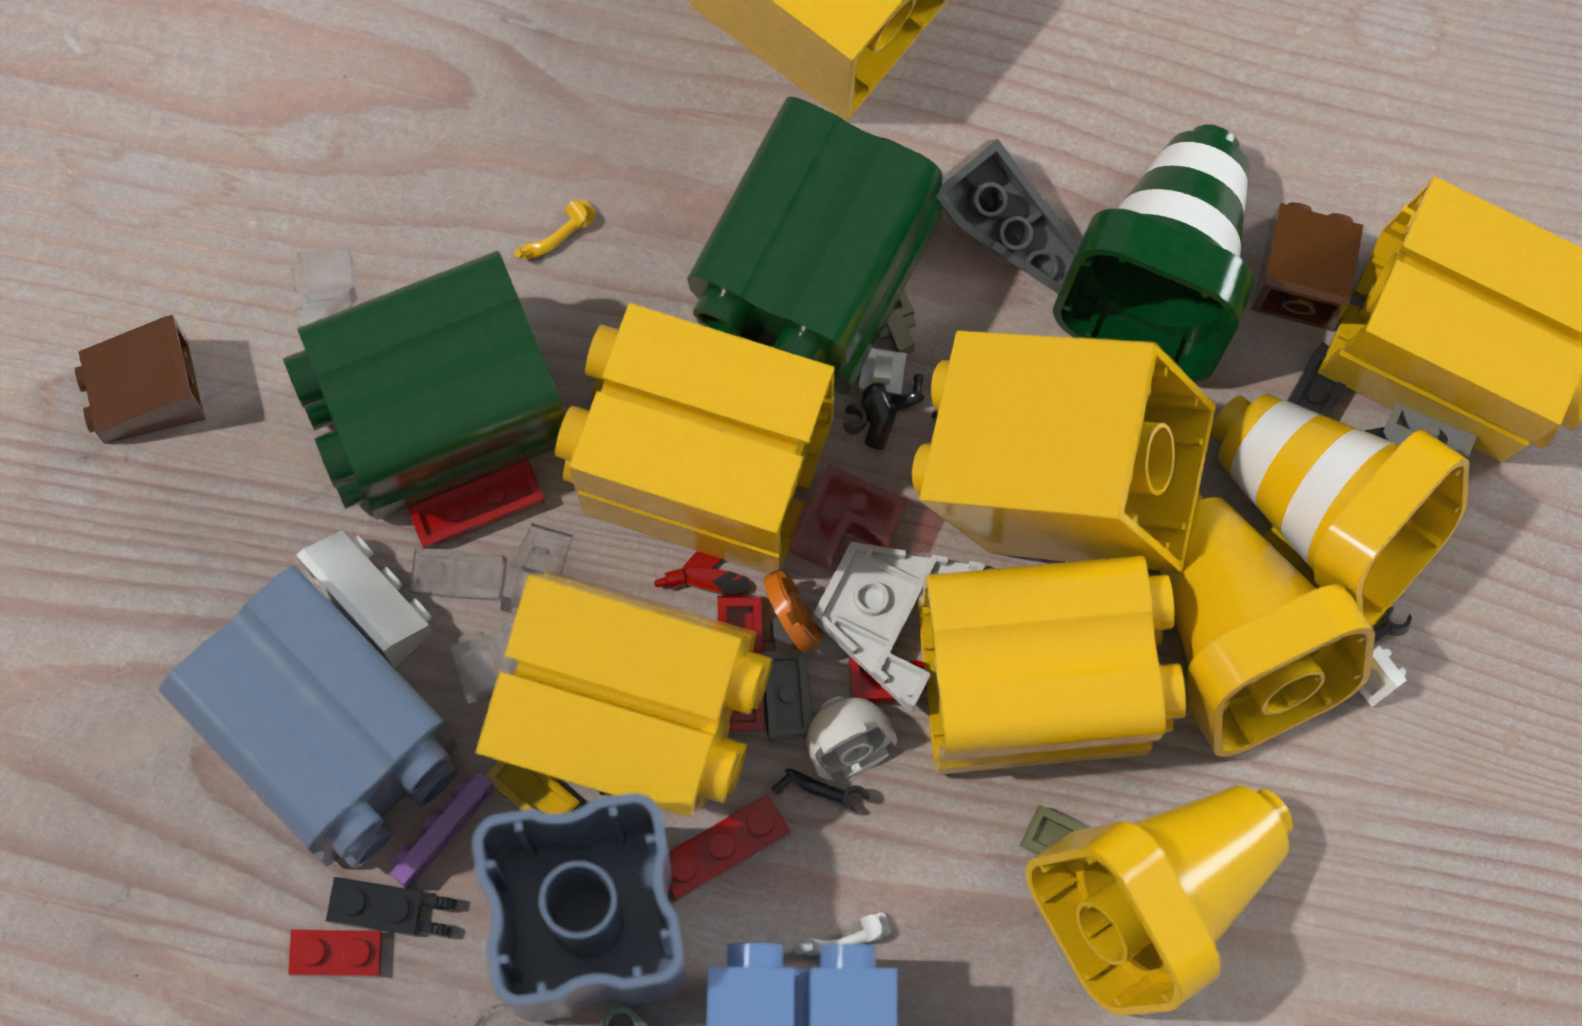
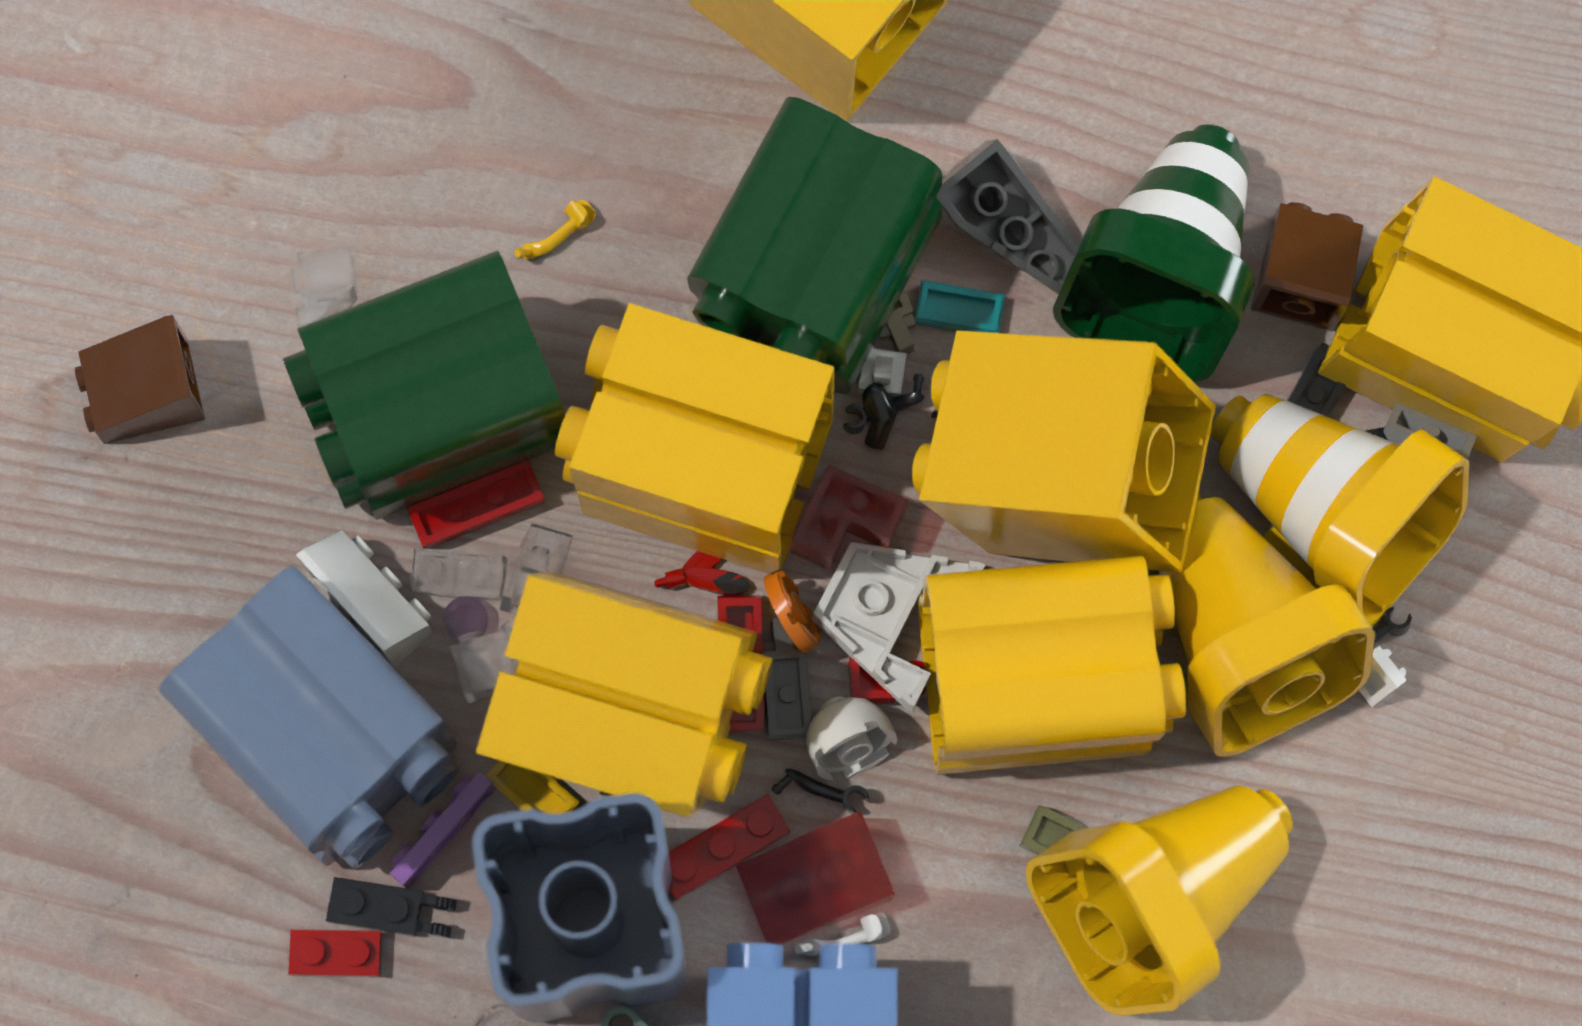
none -> clear purple tile [443,596,488,642]
none -> clear red slope [736,811,895,945]
none -> teal tile [915,280,1005,333]

